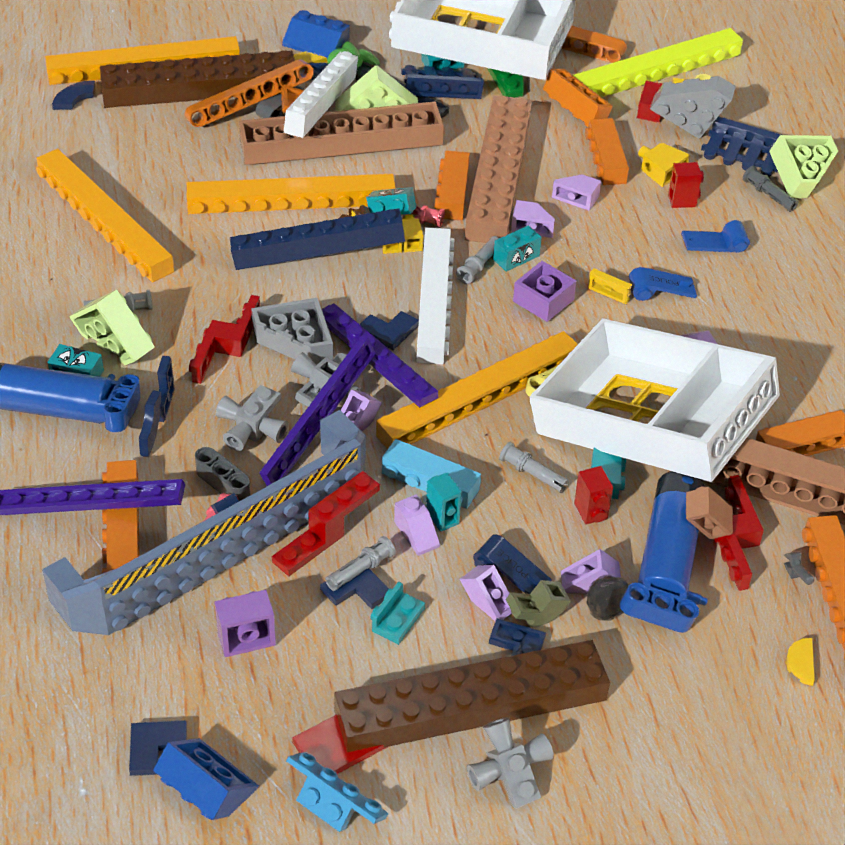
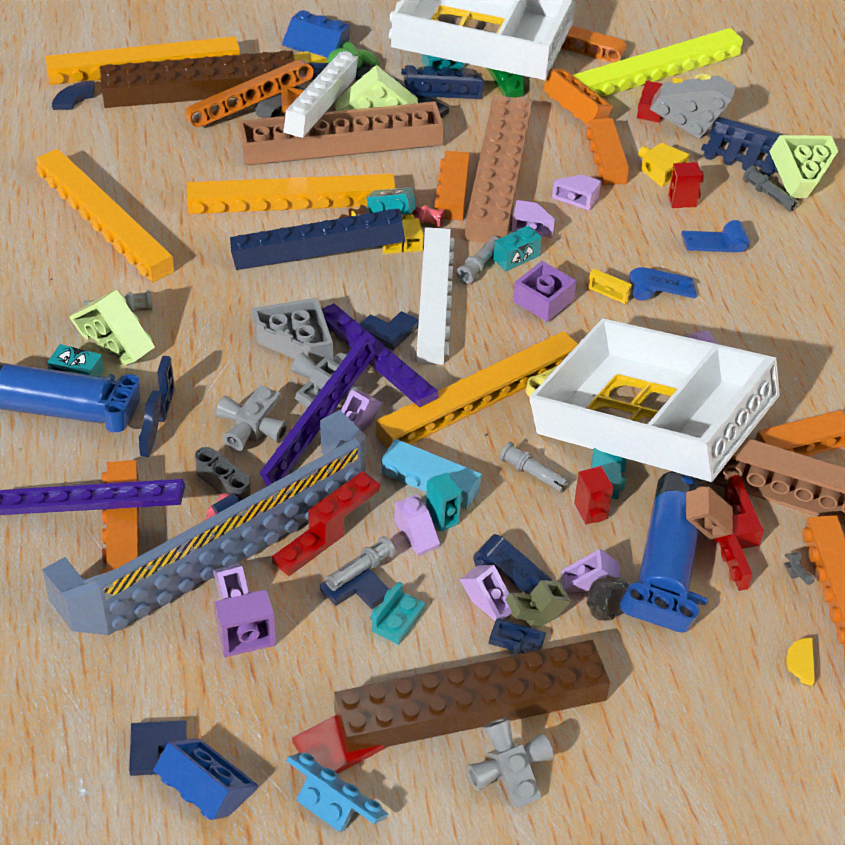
red bracket [189,295,260,384] -> none
none -> lavender slope [213,563,249,600]

